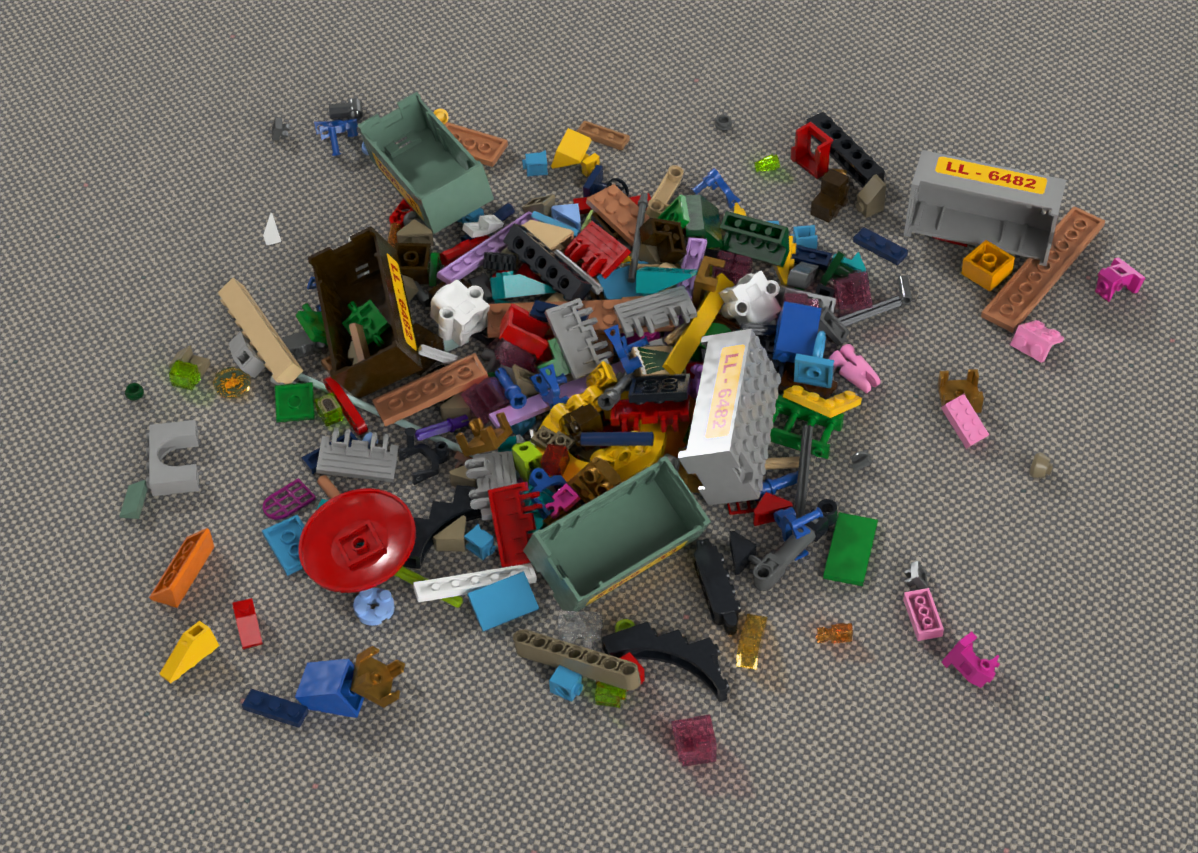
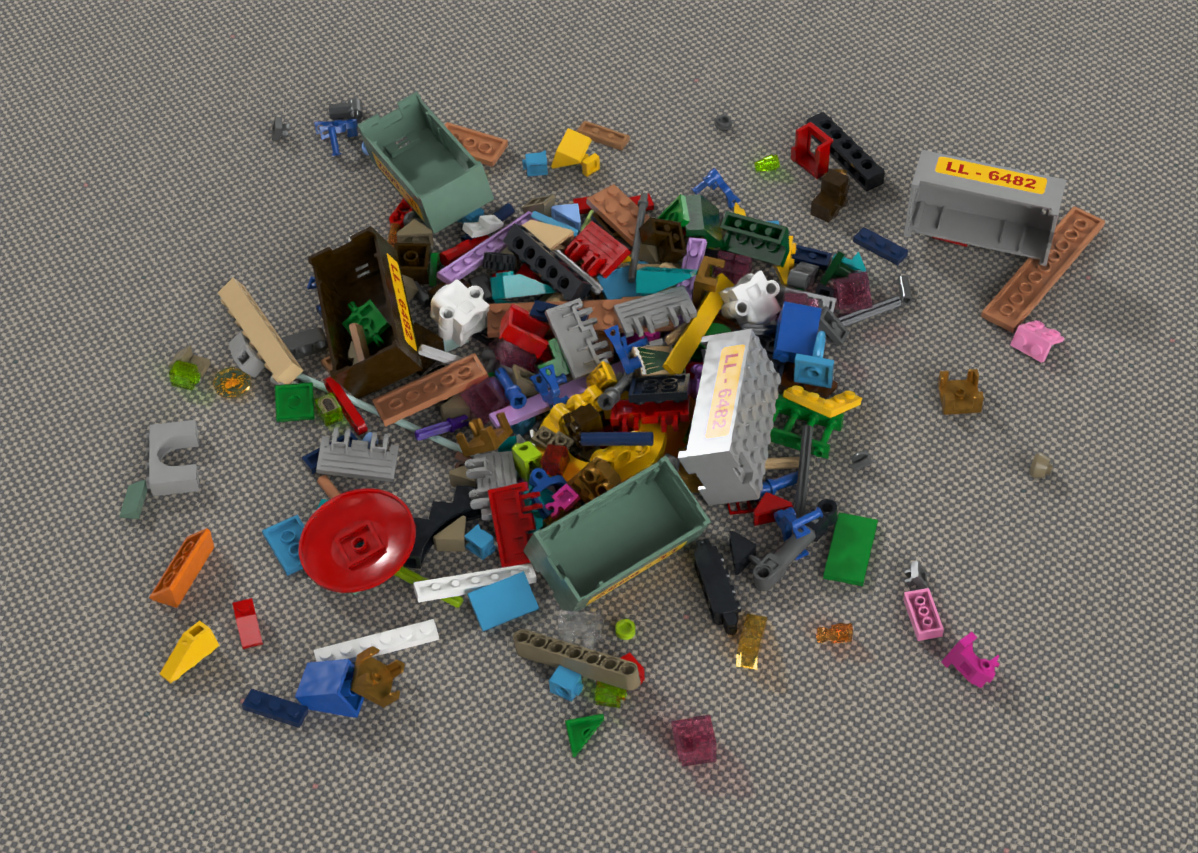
dark green plate [125,383,144,401] -> none
white sticker [263,213,281,245] -> none
magenta window [263,478,316,520] -> none
green plate [296,303,328,347] -> none
light blue plate [353,588,395,626] -> none
black piece [398,427,449,485] -> none
yellow plate [433,108,449,124] -> none
dark blue piece [583,165,629,197] -> none
black arch [602,621,730,702] -> none
tan piece [646,165,684,218] -> none
dark azure window [790,225,818,250] -> none
bright pink piece [828,344,881,393] -> none
dark tan slope [856,174,886,218] -> none
bright pink piece [941,394,989,449] -> none
light orange brick [961,240,1015,292] -> none
dark pink tile [1095,257,1145,302] -> none
none -> white plate [314,619,439,662]
none -> green tile [565,714,604,757]

